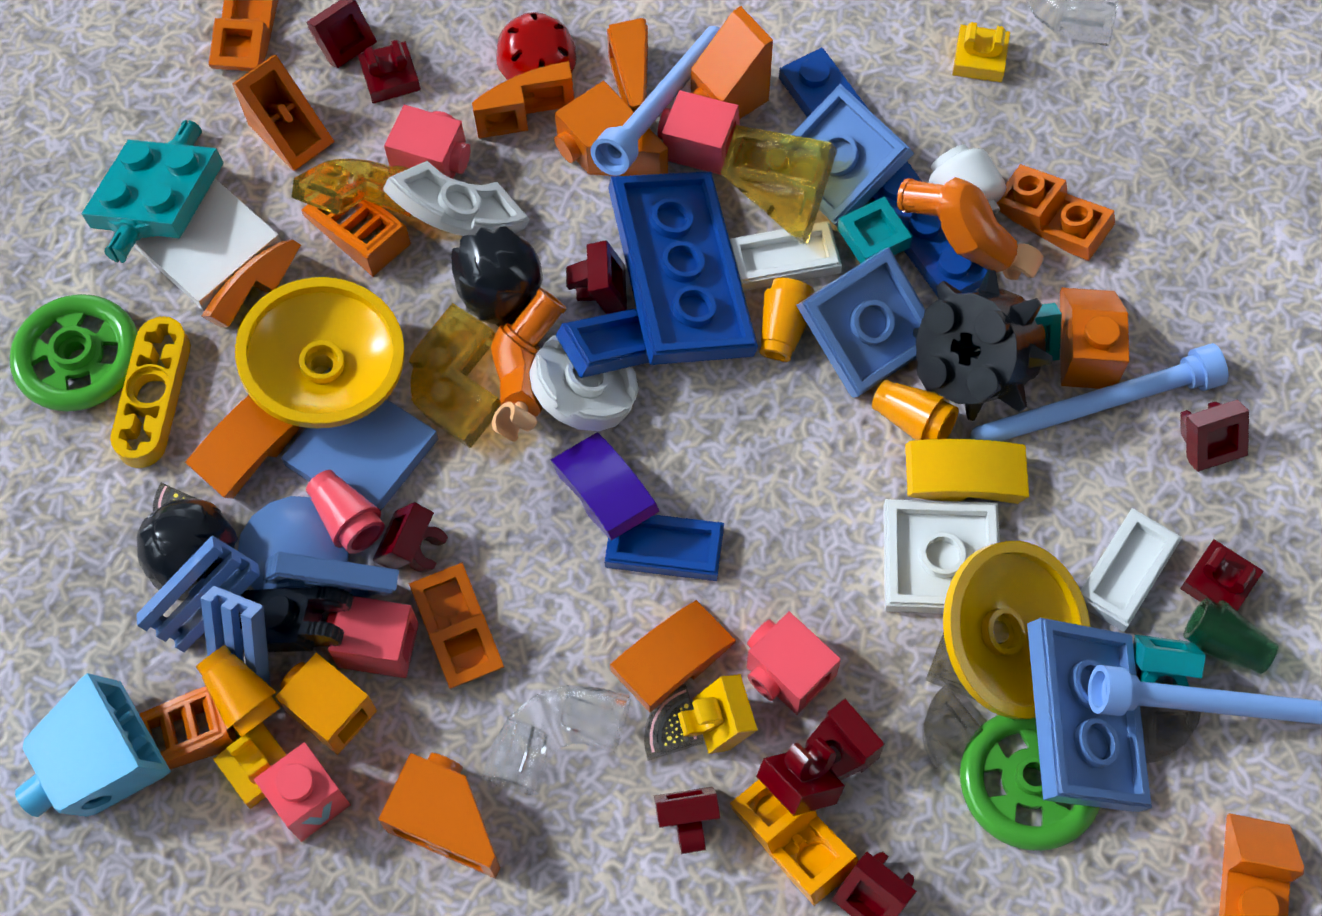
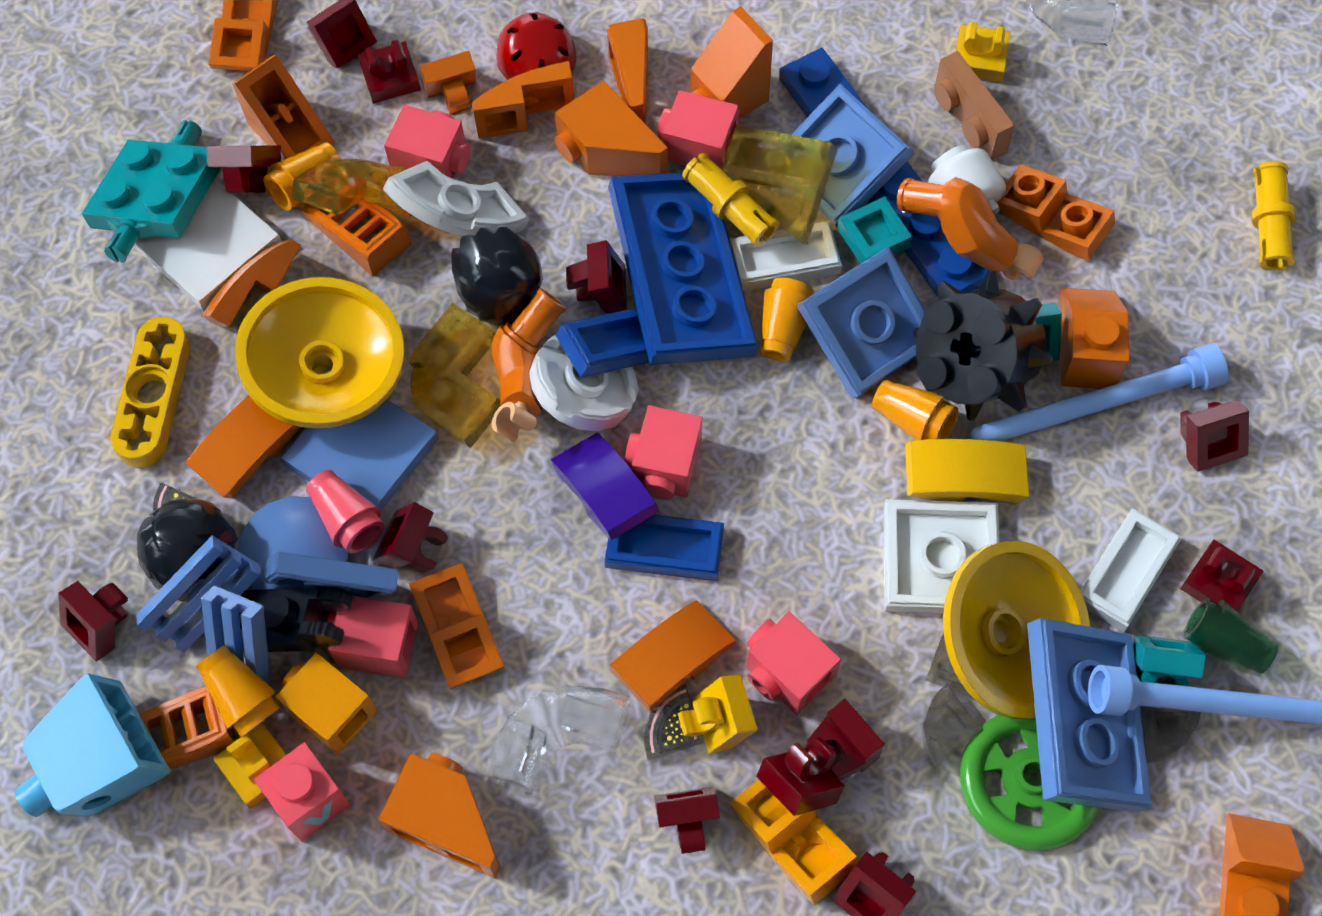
bright green plate [9,294,138,412] -> none
light blue piece [591,26,720,176] -> none
none -> dark red tile [58,581,128,662]
none -> dark red tile [207,145,282,193]
none -> light orange cone [263,142,343,211]
none -> orange tile [420,50,476,114]
none -> coral brick [624,405,703,500]
none -> yellow pin [682,153,780,247]
none -> nougat plate [934,51,1015,160]
none -> yellow pin [1251,161,1296,270]

